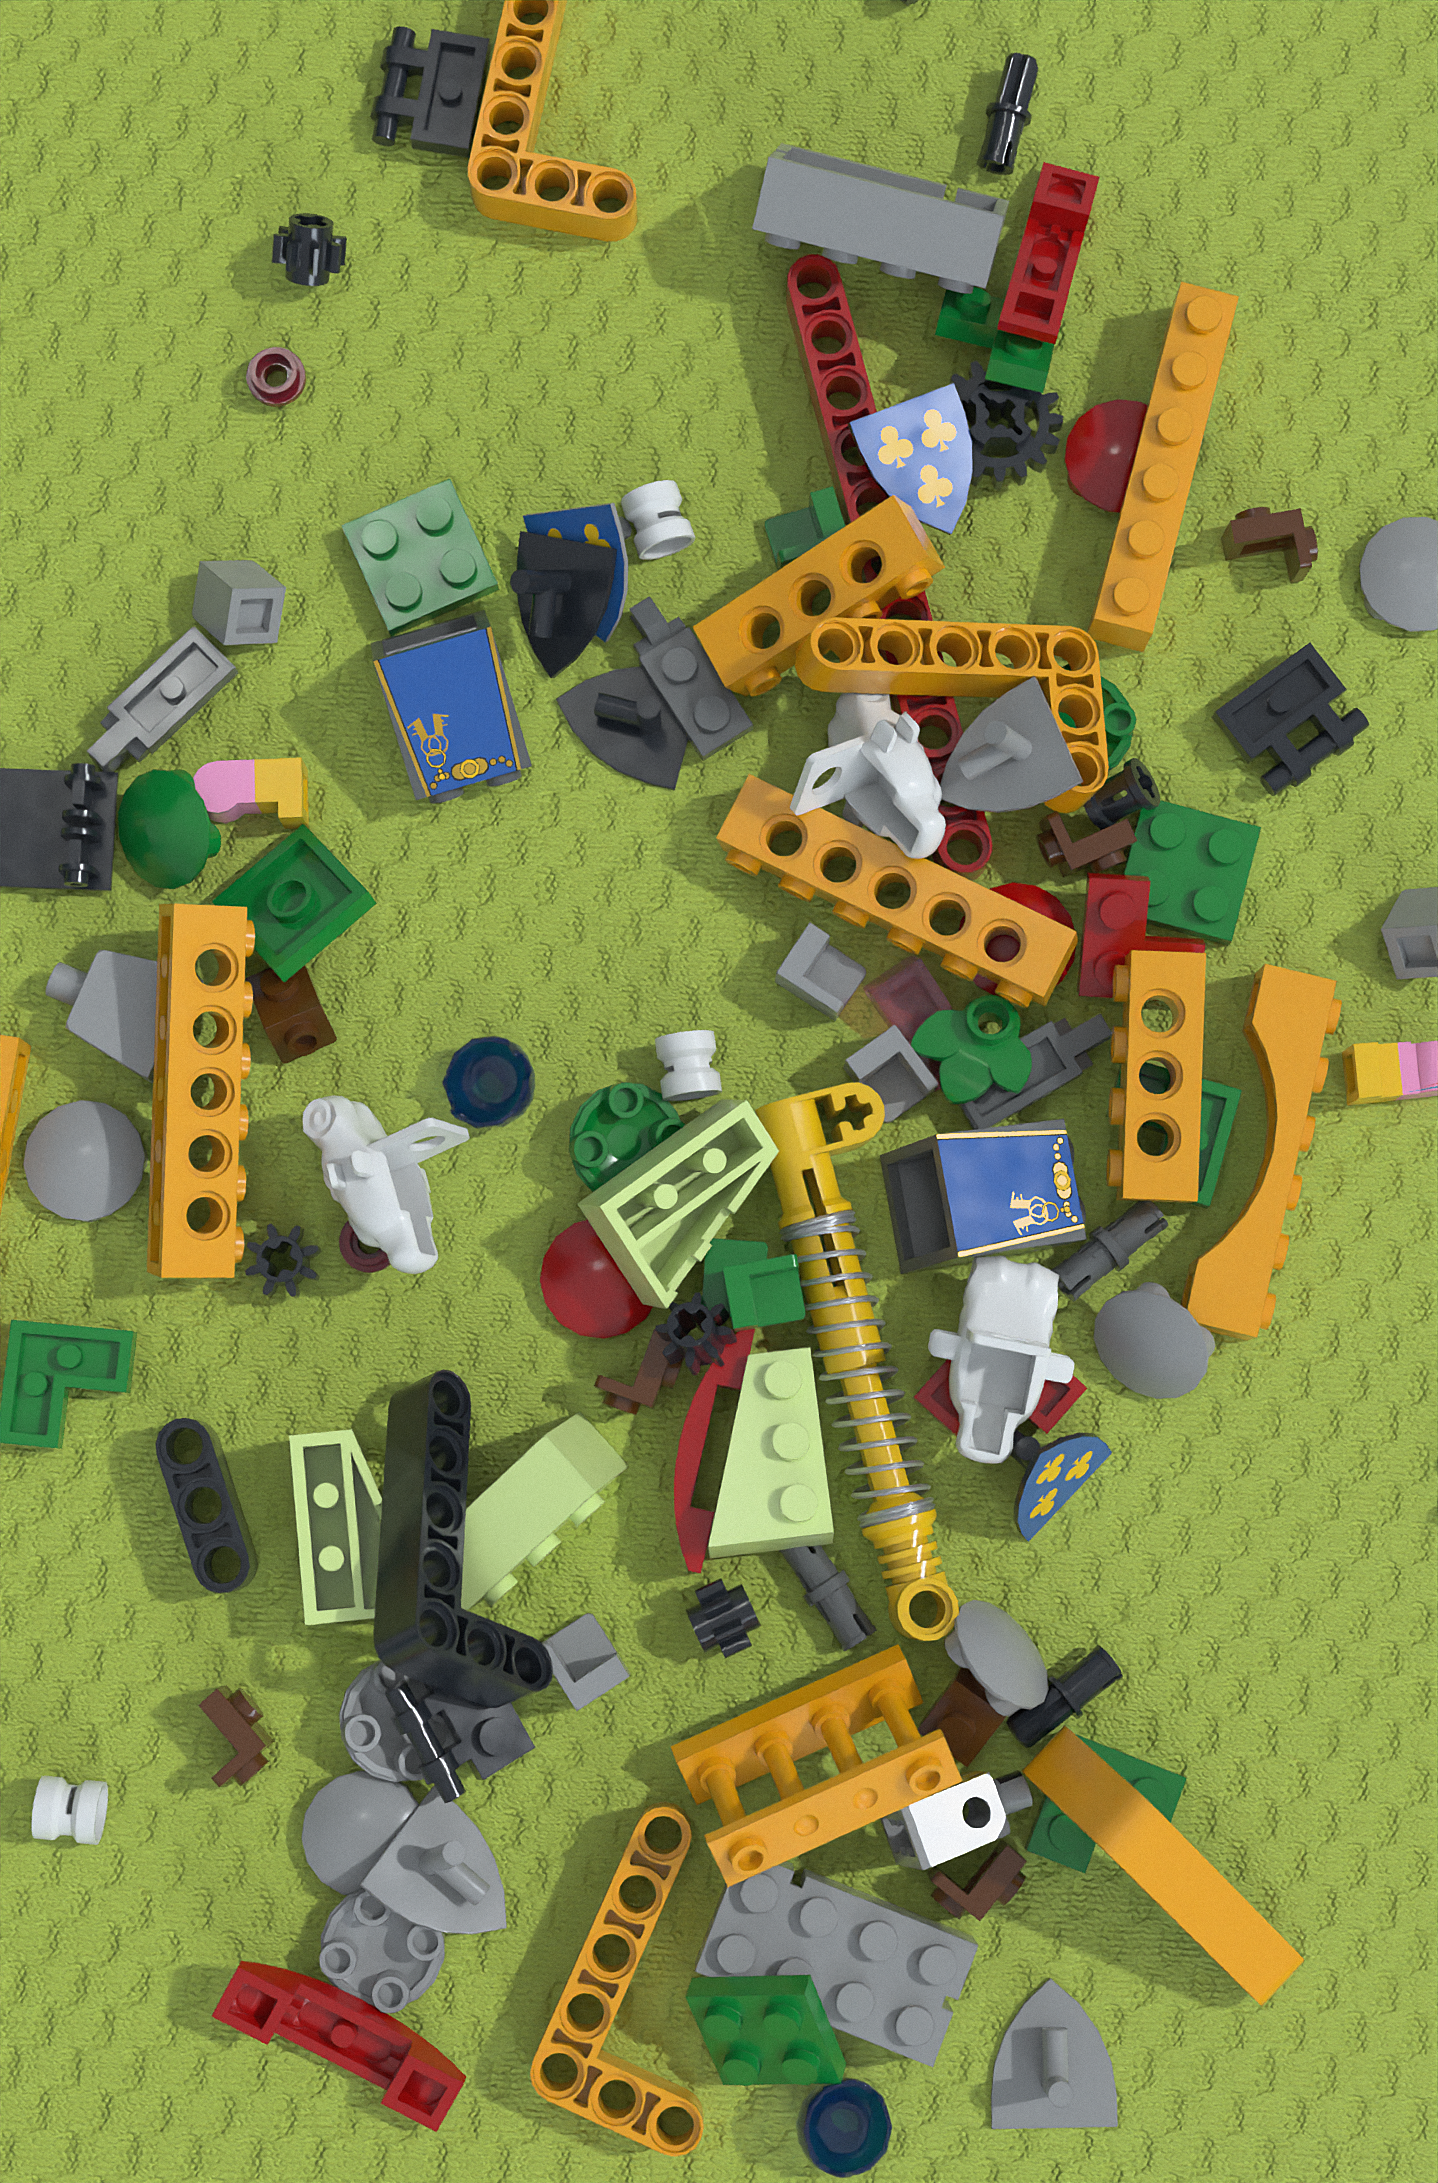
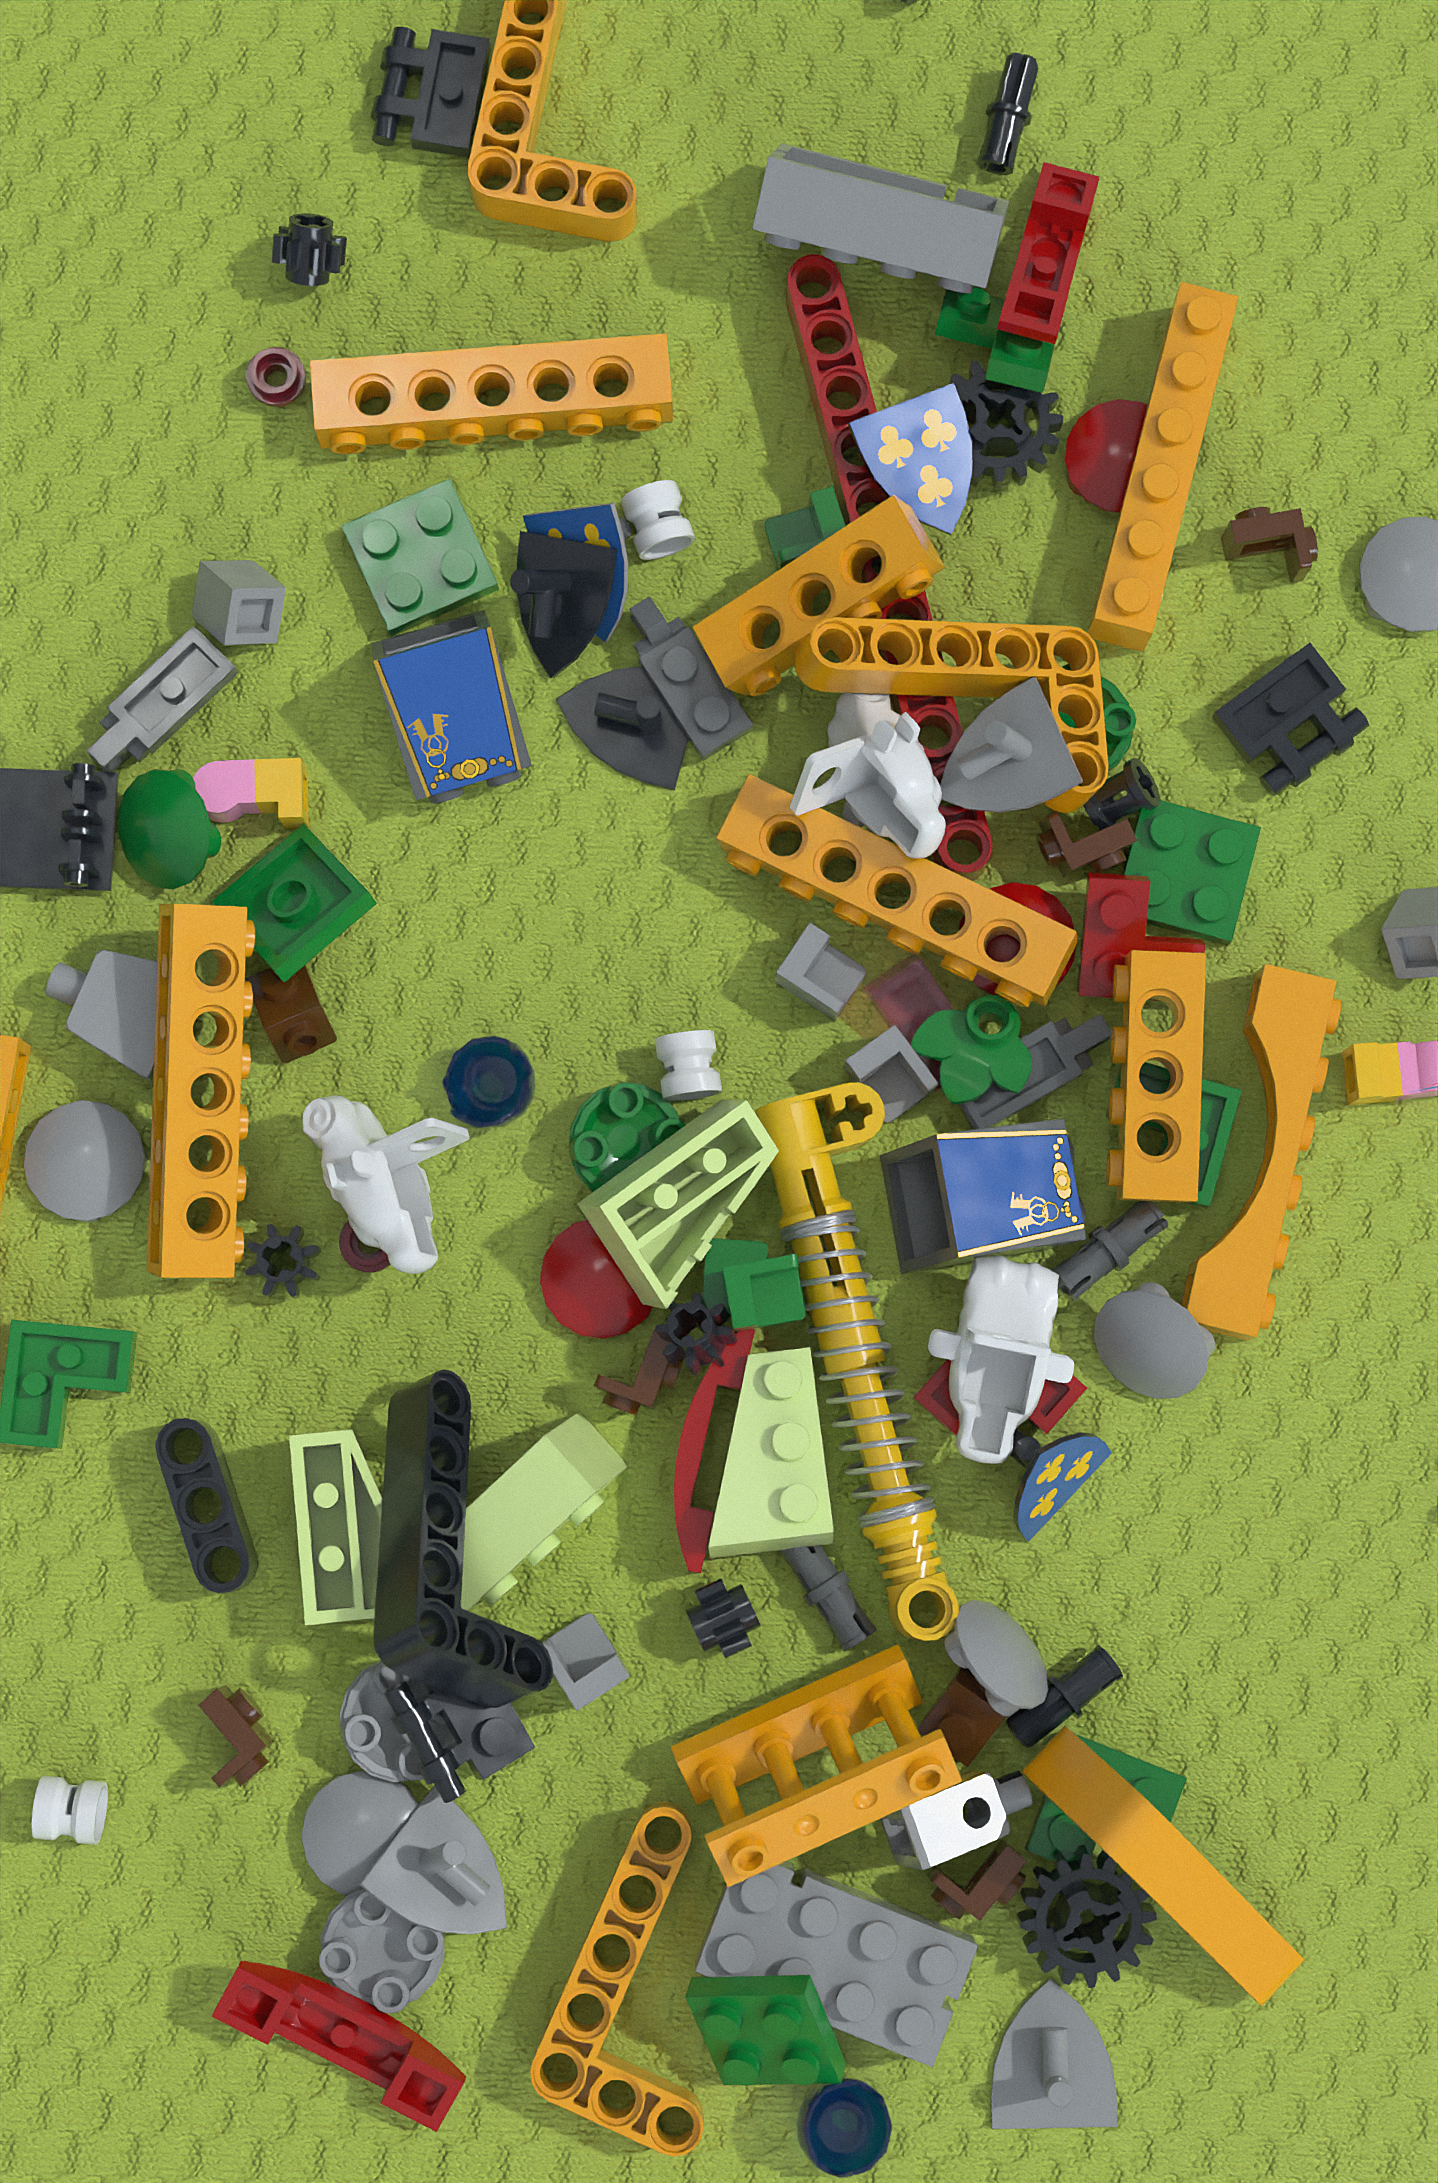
none -> light orange brick [310,333,673,454]
none -> black gear [1017,1845,1157,1988]

